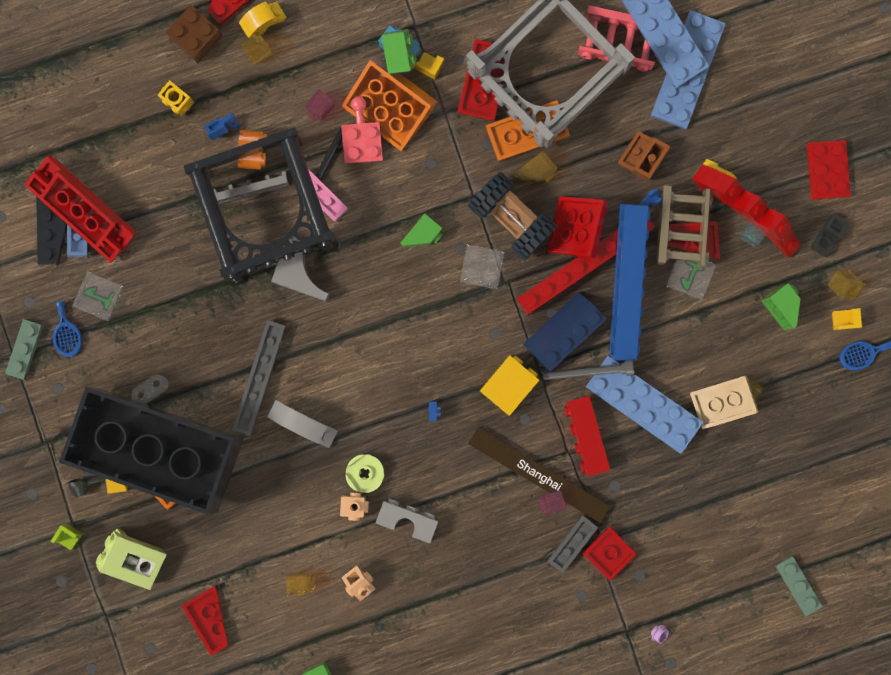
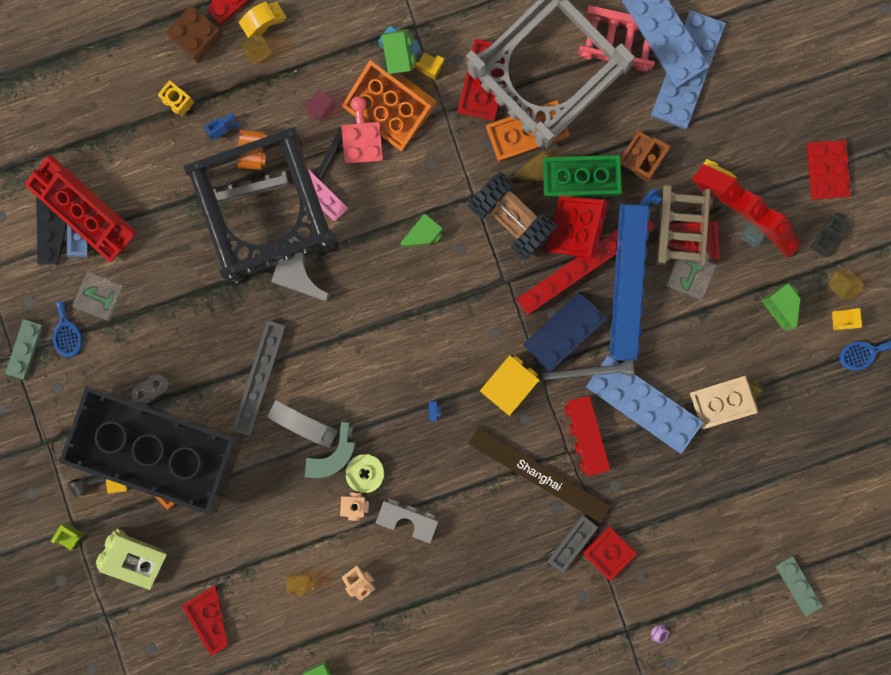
clear plate [460,244,504,290] -> none
clear pink panel [537,490,567,516] -> none
none -> sand green arch [305,422,356,478]
none -> green slope [543,155,621,198]

